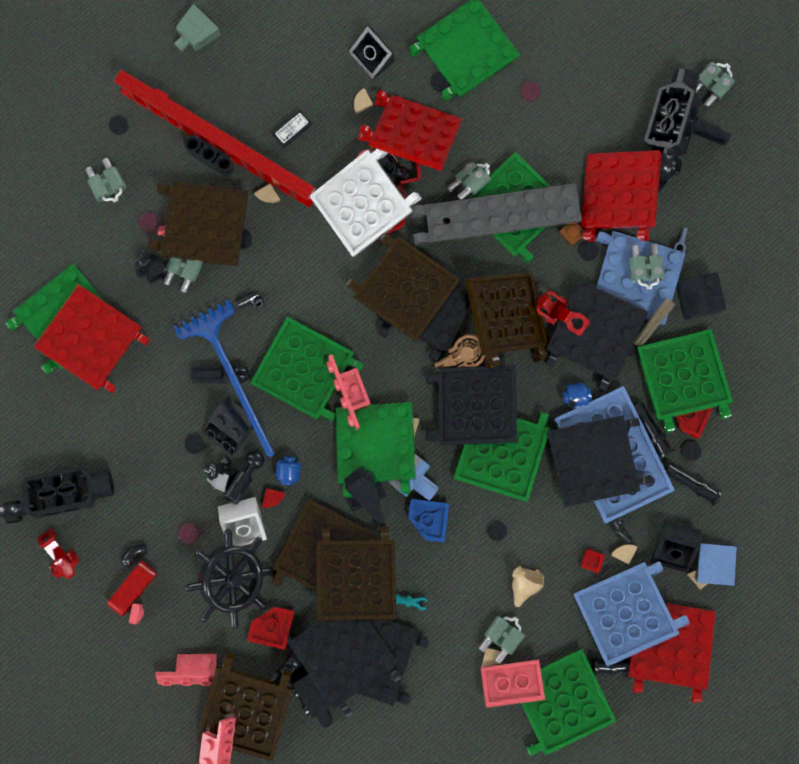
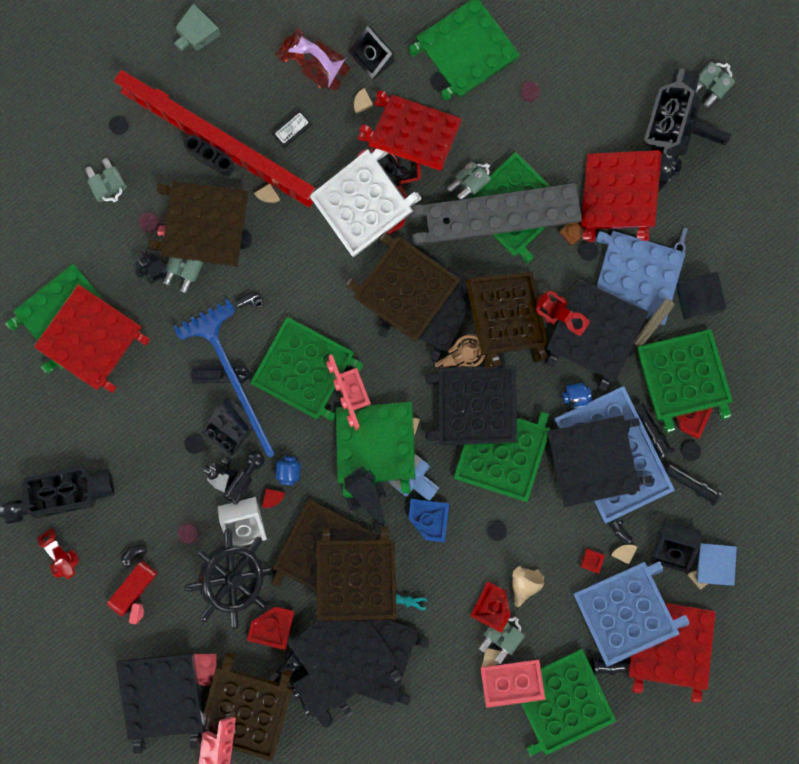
sand green piece [629,244,665,290] -> none
none -> black plate [116,653,205,754]
none -> clear red hips [275,28,350,91]
none -> red plate [470,581,511,633]

